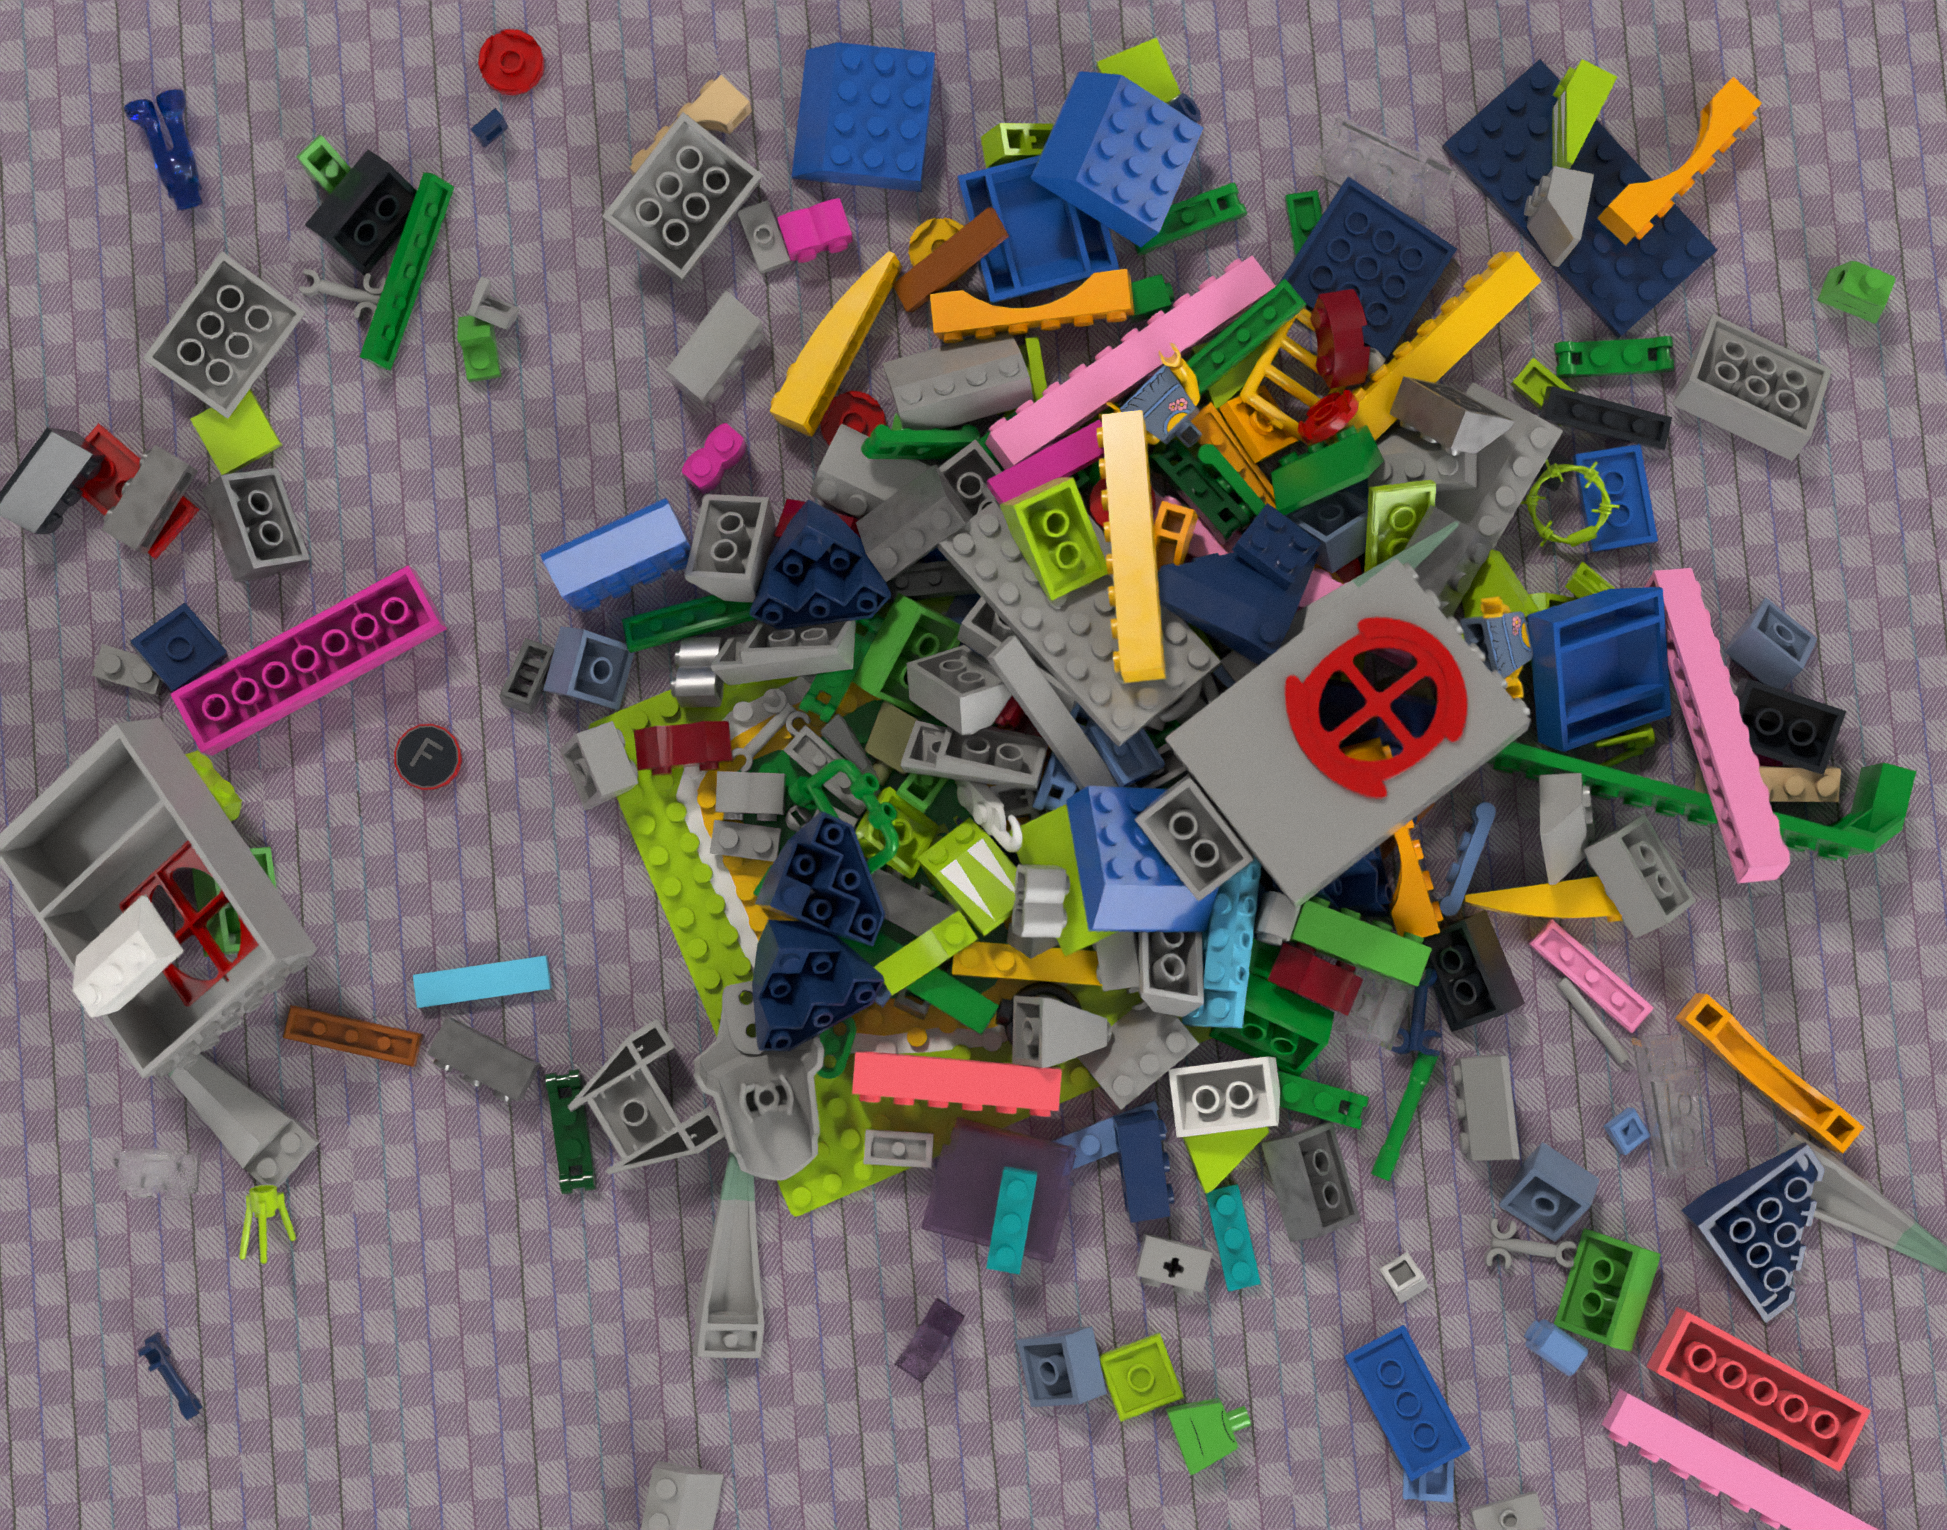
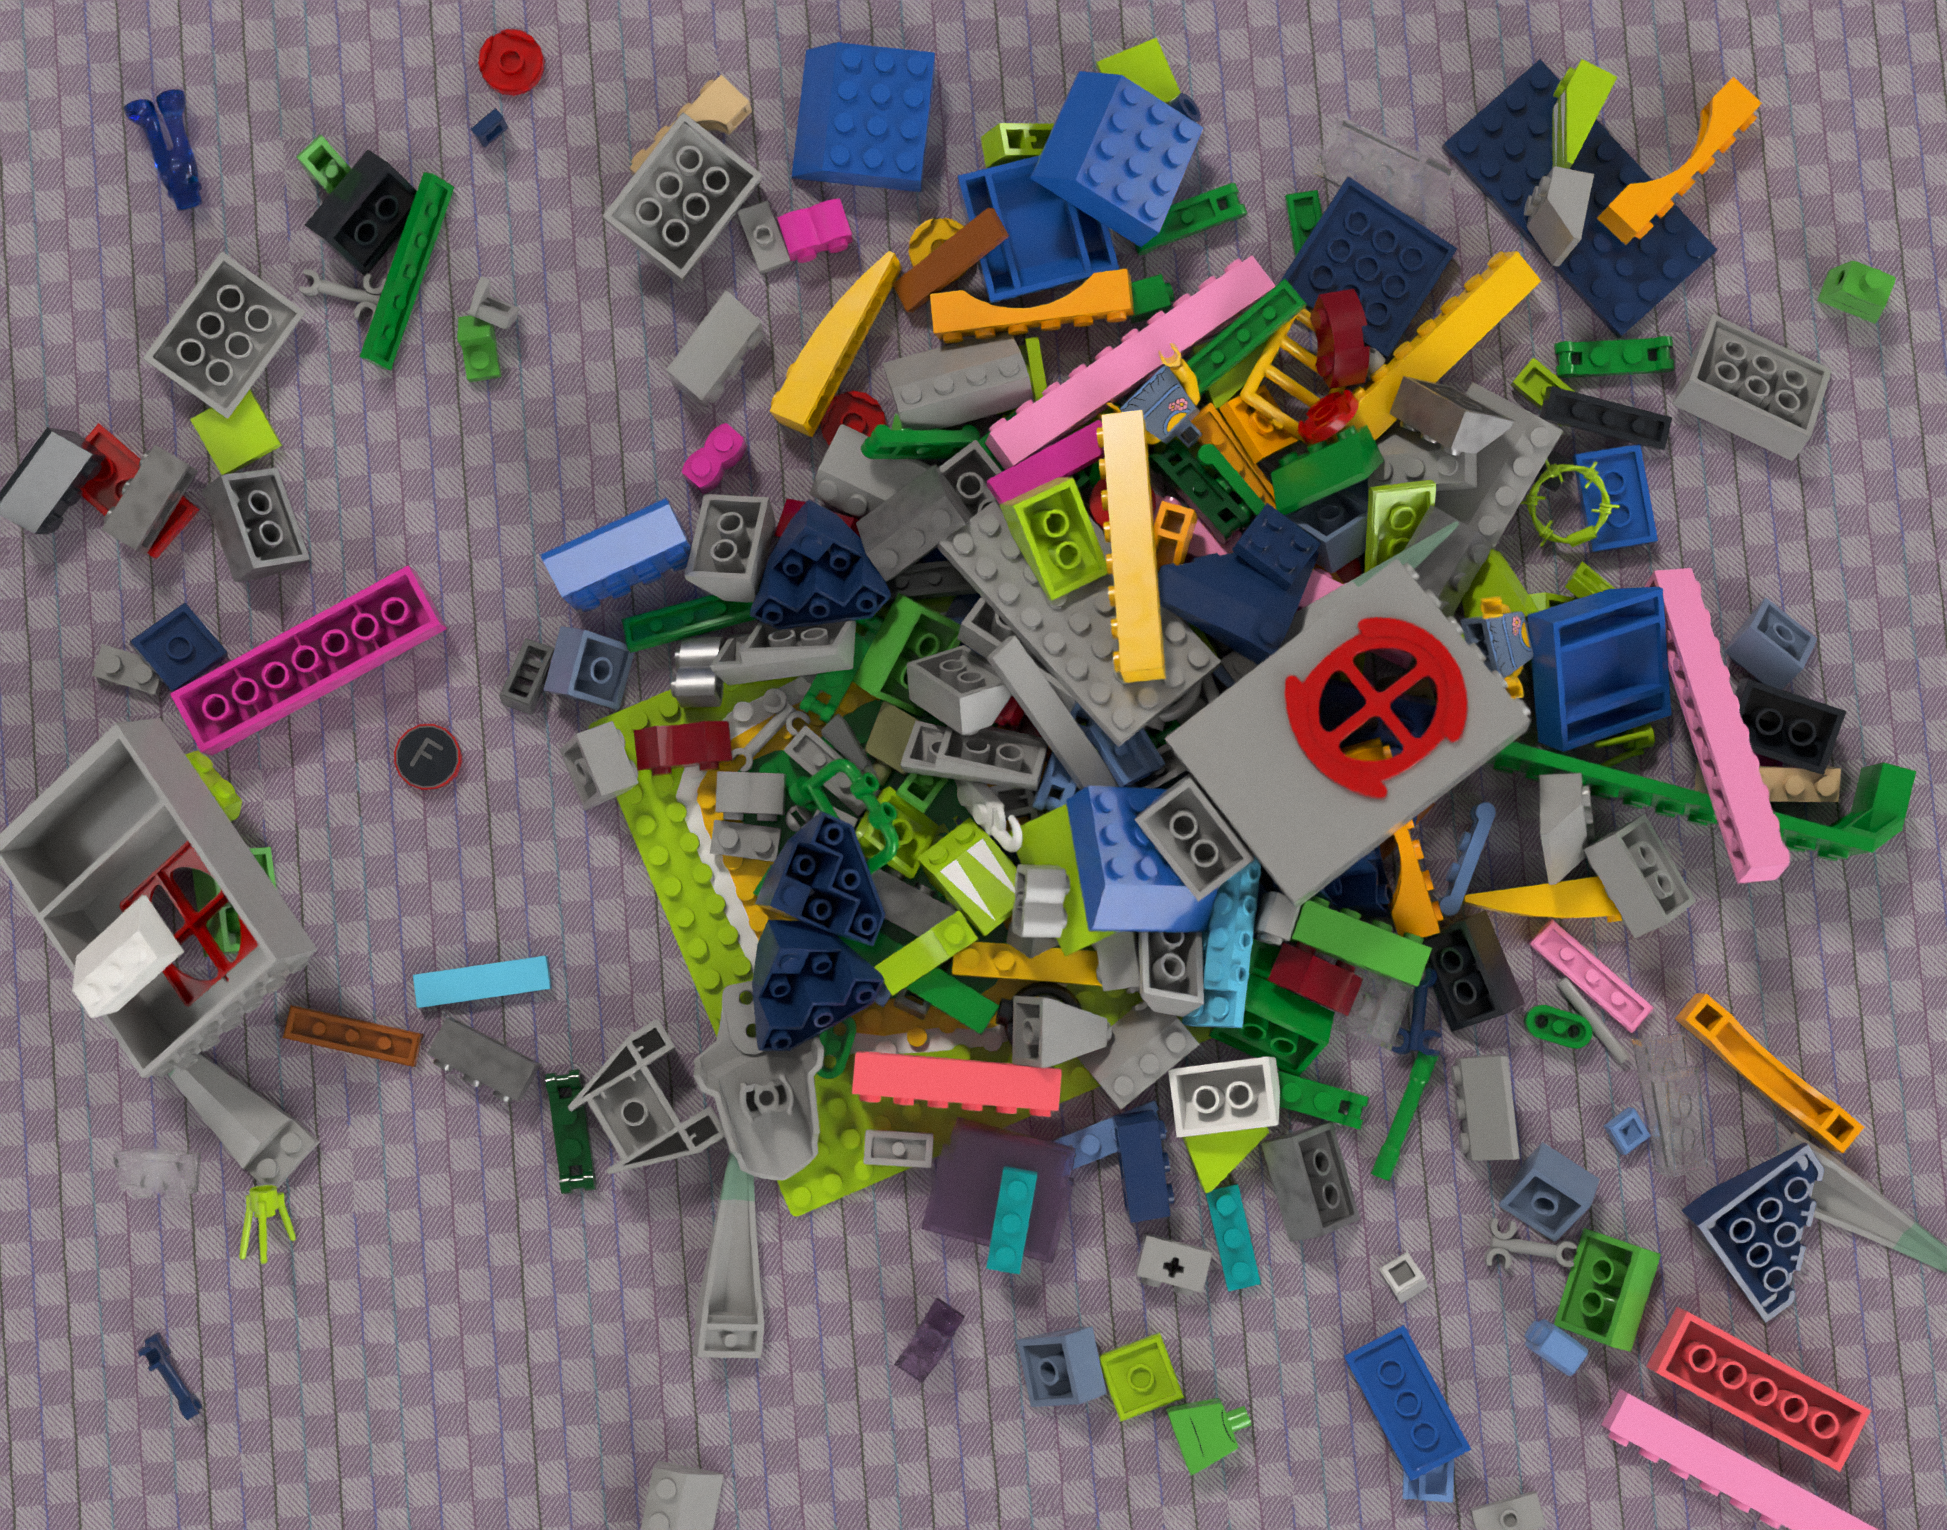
none -> green plate [1524,1005,1592,1049]

